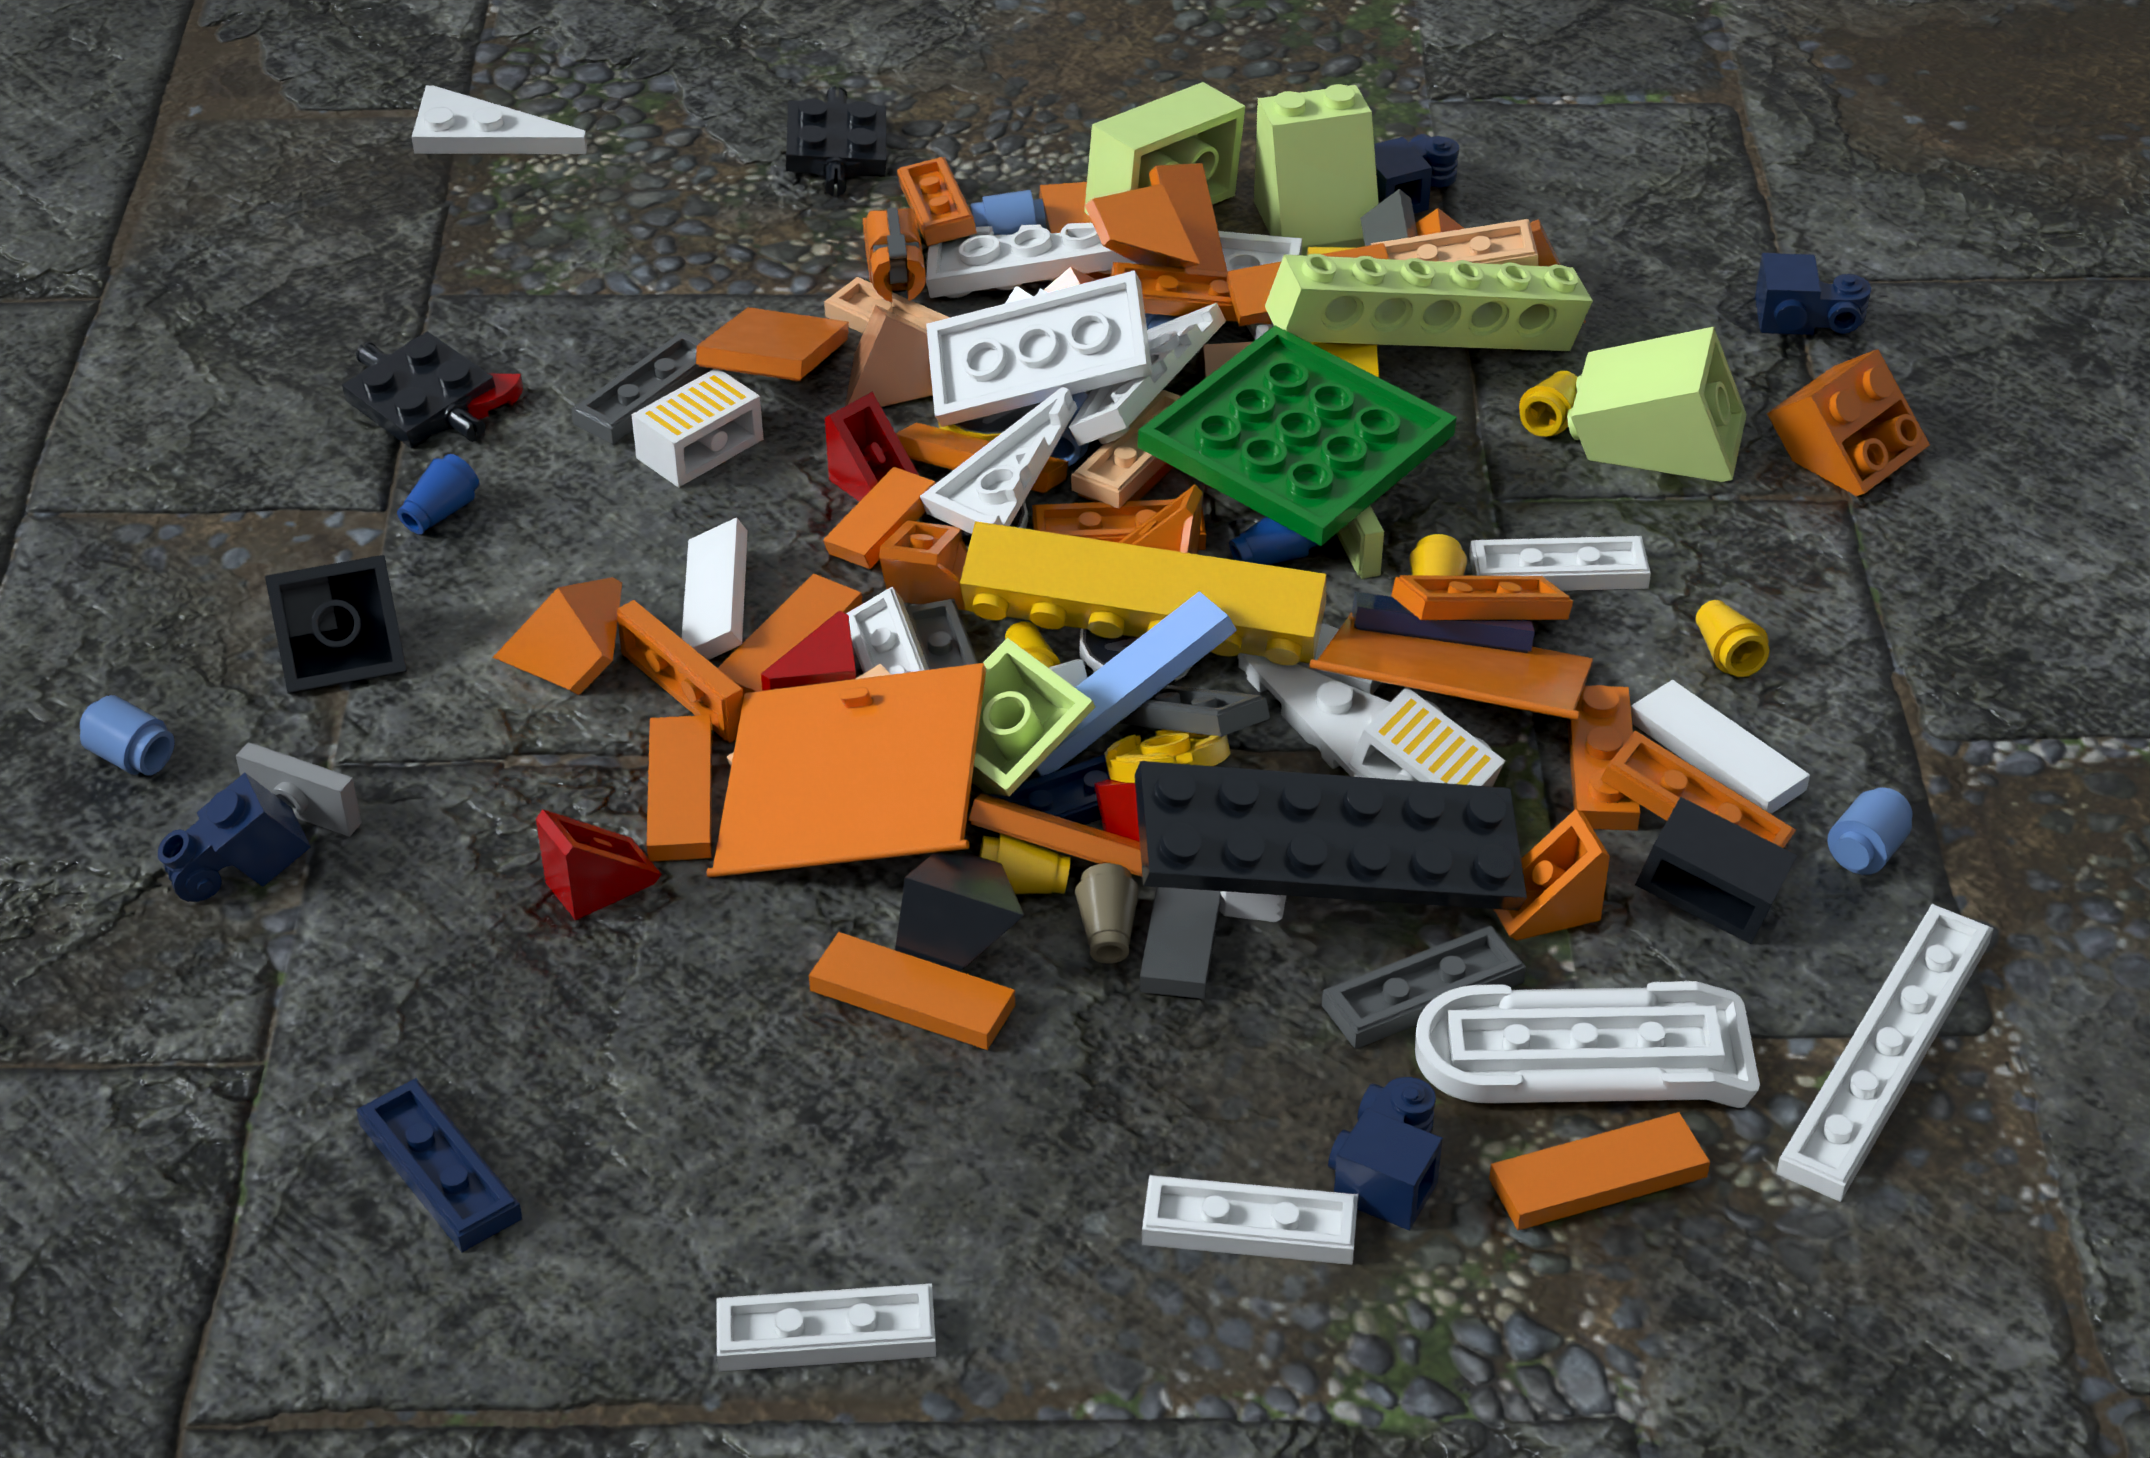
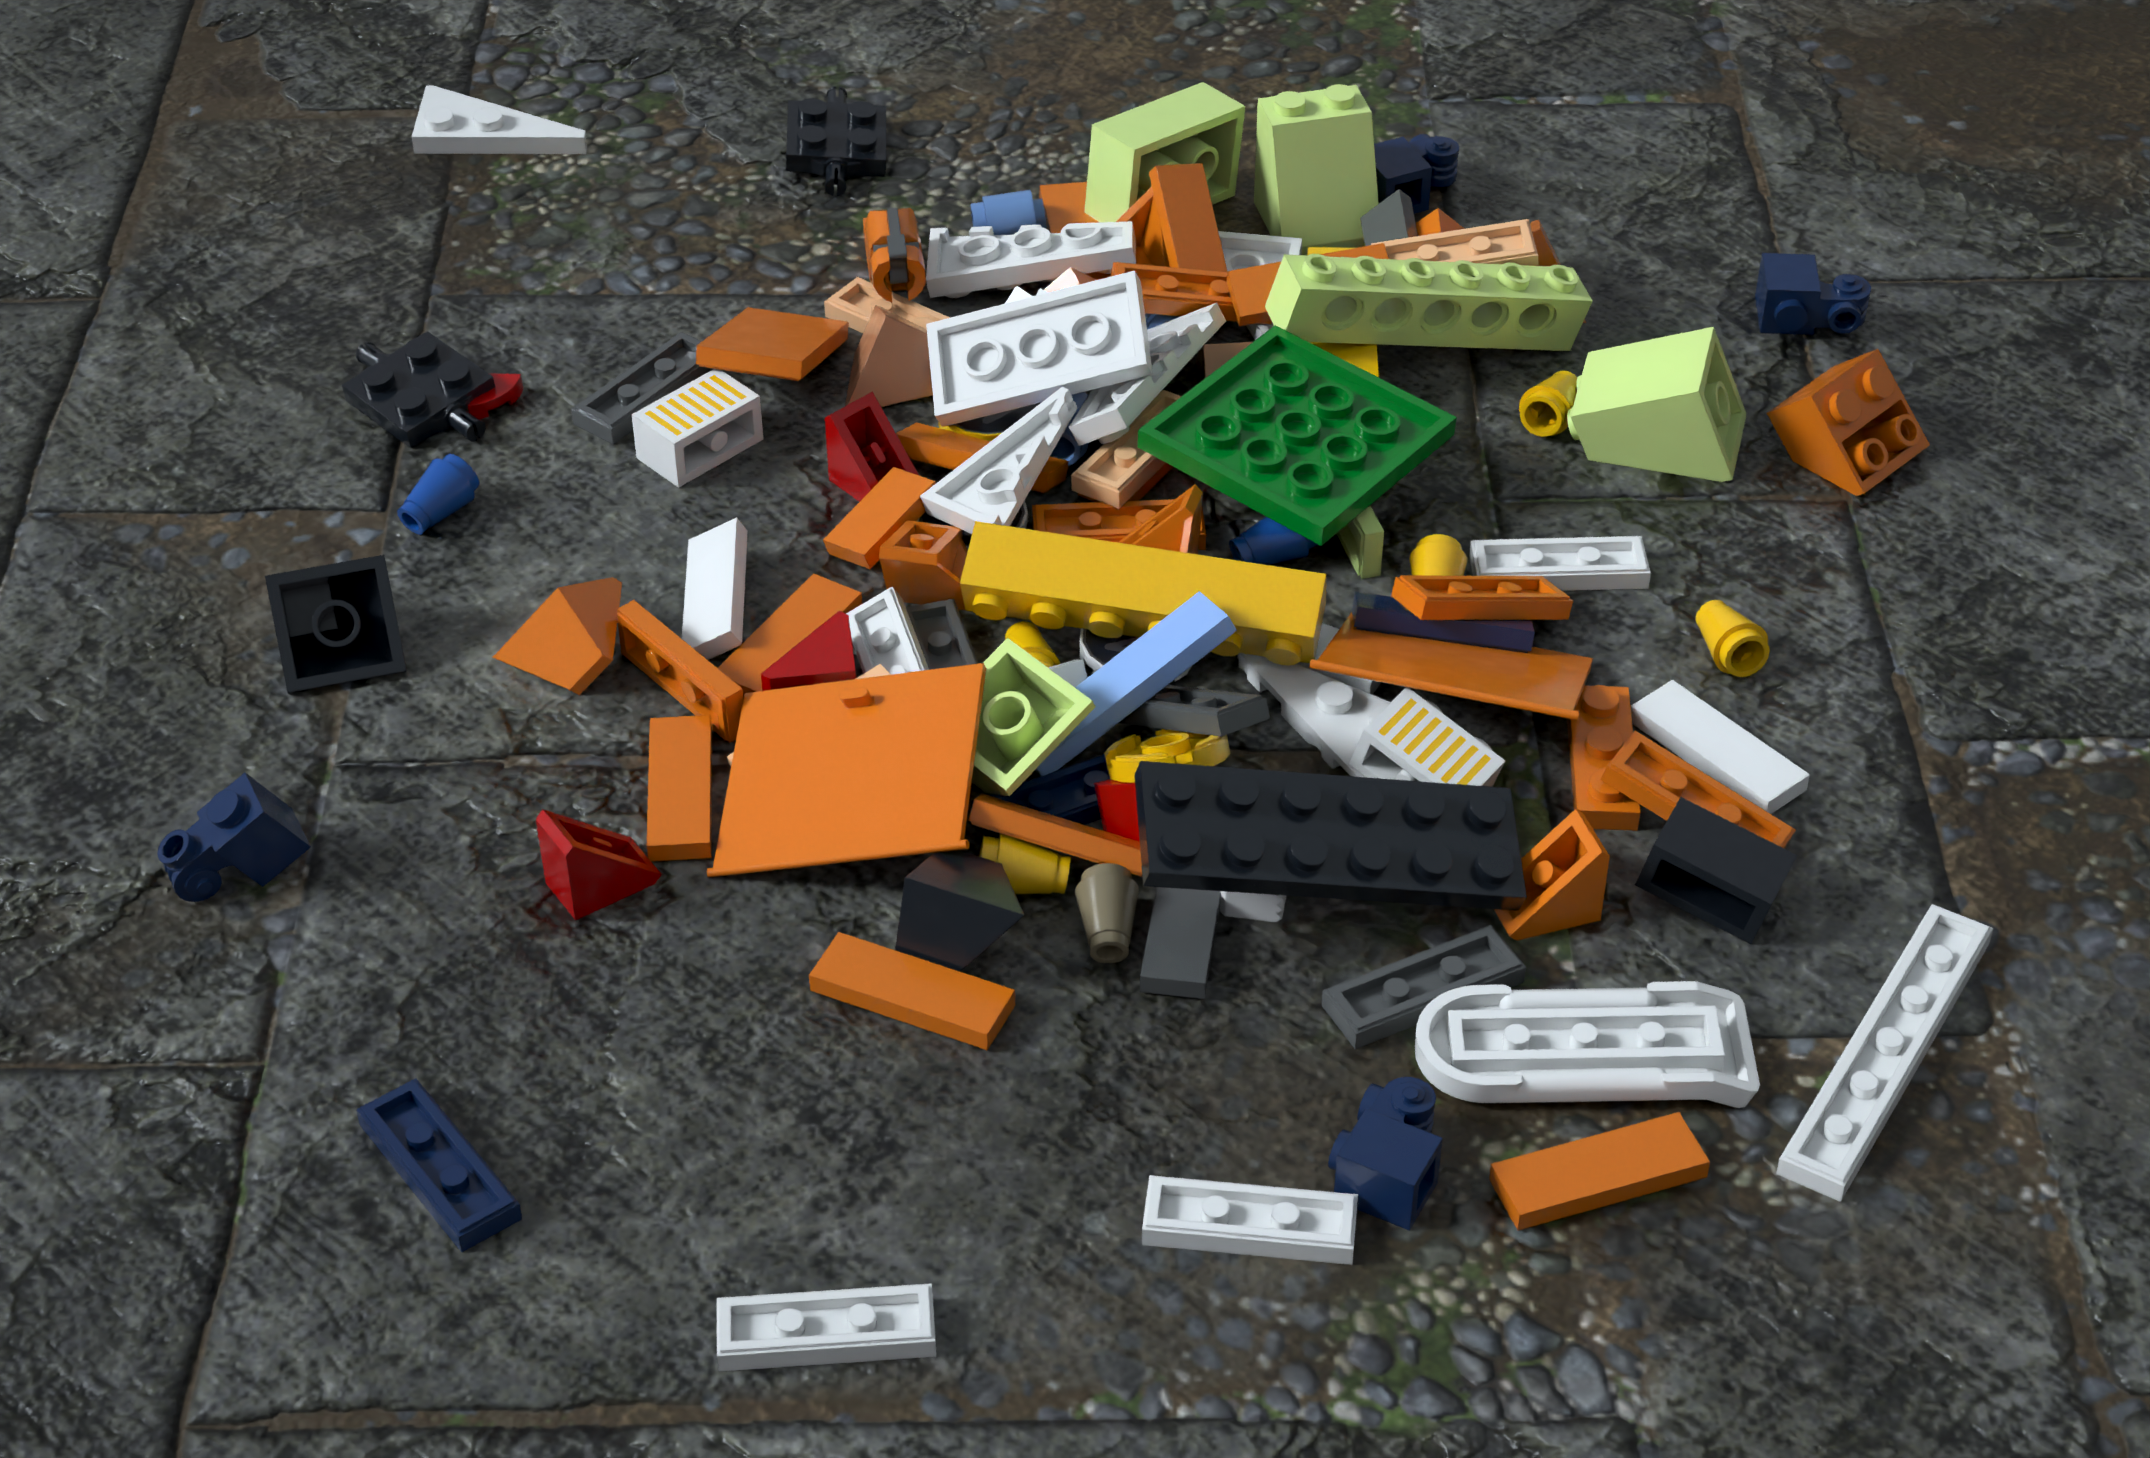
medium blue brick [80,695,175,776] -> none
light grey plate [236,742,362,837] -> none
orange tile [897,157,977,246] -> none
orange slope [1084,184,1200,268] -> none
medium blue brick [1827,787,1913,875] -> none

